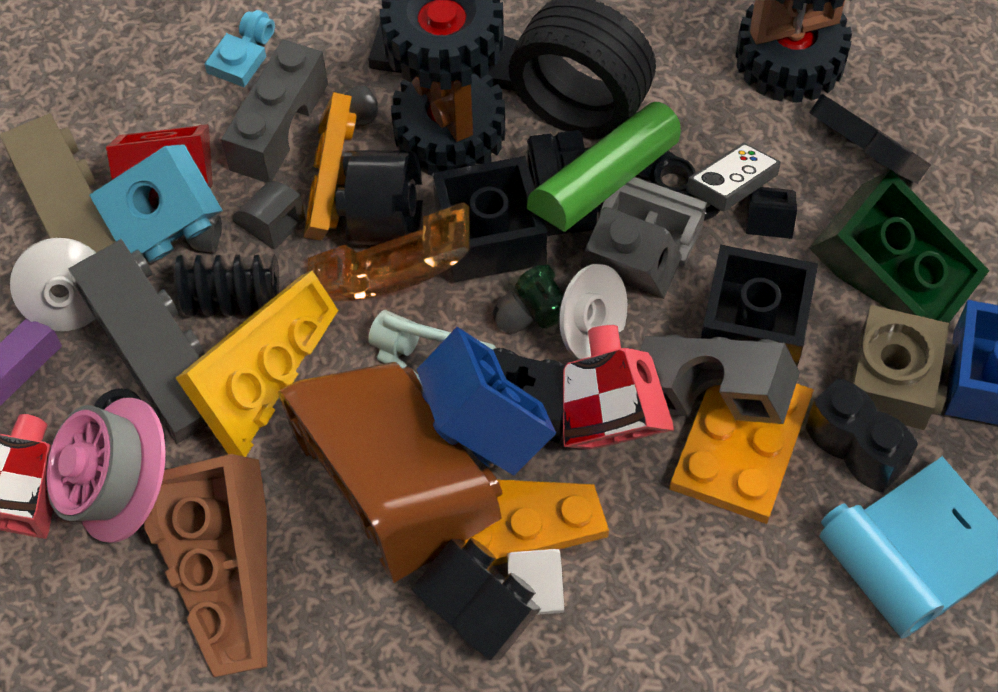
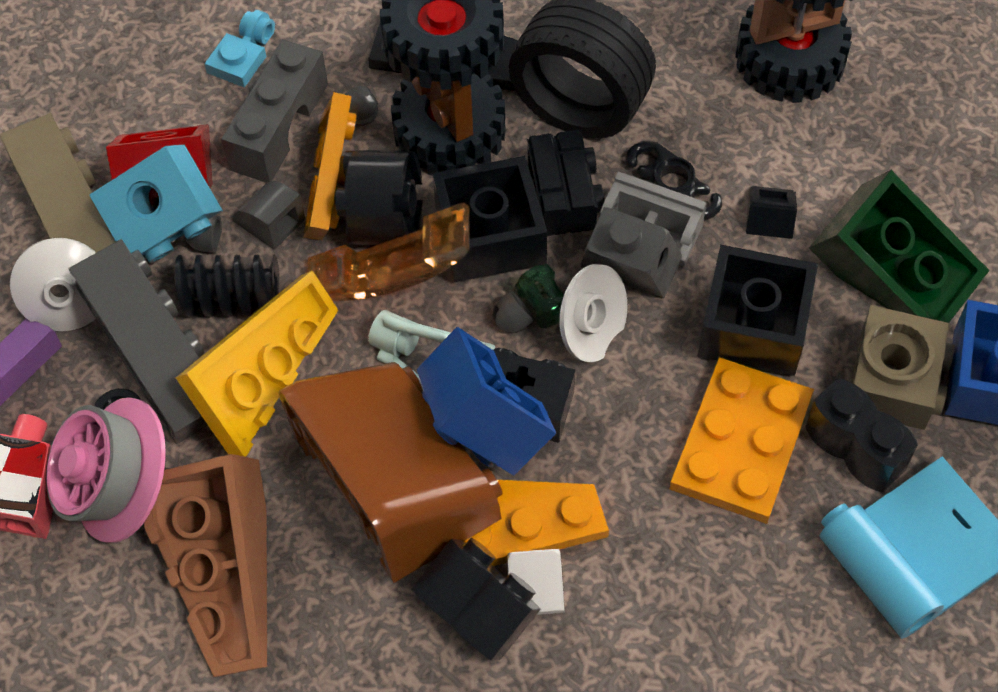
bright green brick [527,102,681,232] -> none
torso [563,325,674,450] -> none
dark grey arch [640,335,800,424] -> none
tile [686,142,781,211] -> none
black beam [809,94,931,184] -> none

